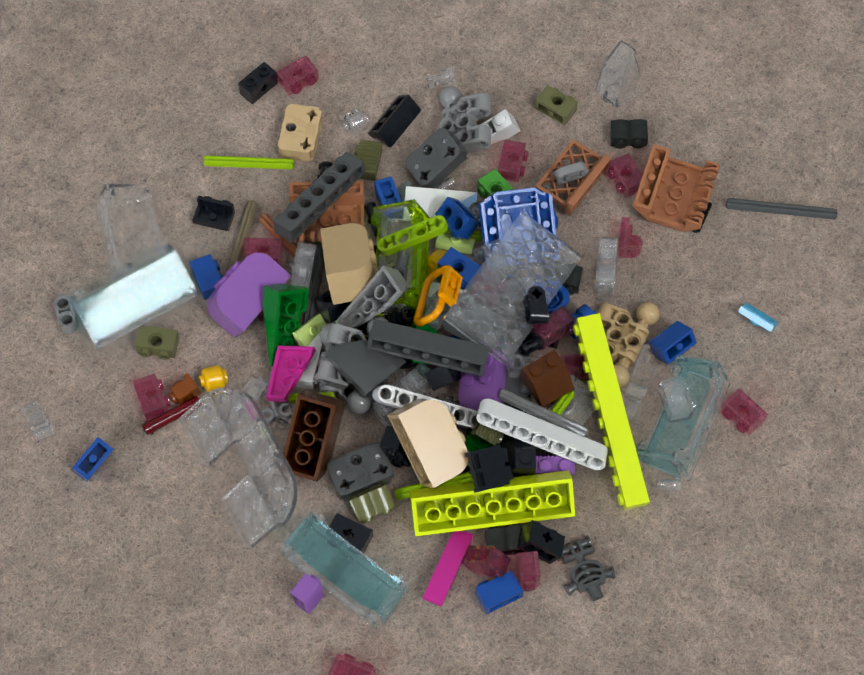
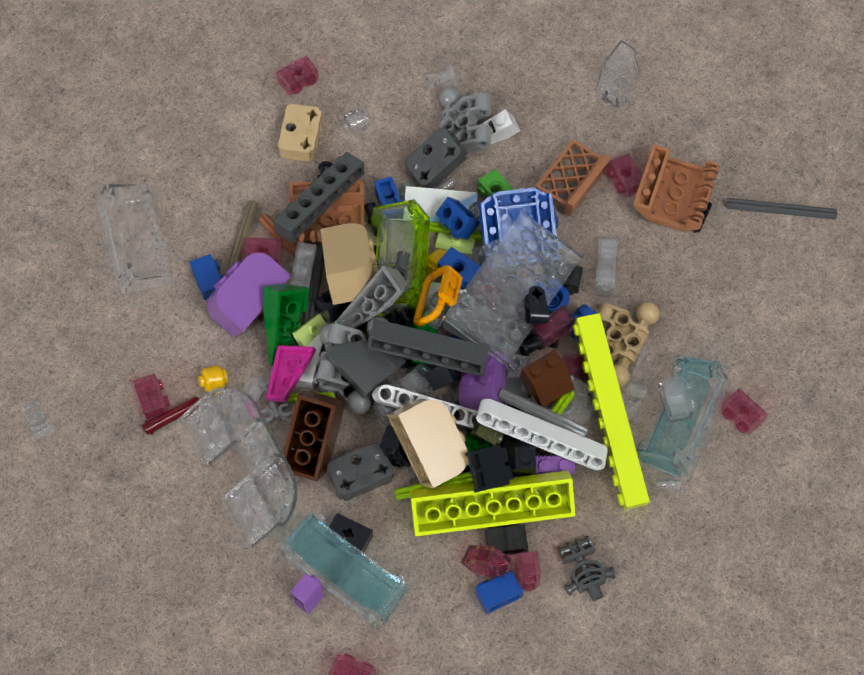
light grey beam [54,295,78,334] -> none
windscreen [68,244,199,349] -> none
blue brick [71,437,113,482] -> none
olive brick [135,325,180,360] -> none
dark orange brick [168,373,200,405] -> none
black bracket [192,196,235,231] -> none
lime axle [203,155,294,169] -> none
black brick [238,62,278,104] -> none
olive brick [347,482,395,523] -> none
olive brick [354,139,382,181] -> none
black panel [368,94,421,147] -> none
lime beam [377,215,448,256] -> none
dark pink slope [423,531,474,607] -> none
clear pink brick [498,140,529,182] -> none
black brick [517,520,565,564] -> none
olive brick [535,85,578,125] -> none
light grey beam [553,162,589,184] -> none
pearl dark grey brick [610,119,648,149] -> none
clear pink plate [619,217,643,258] -> none
blue brick [649,321,697,365] -> none
medium azure plate [738,303,779,332] -> none

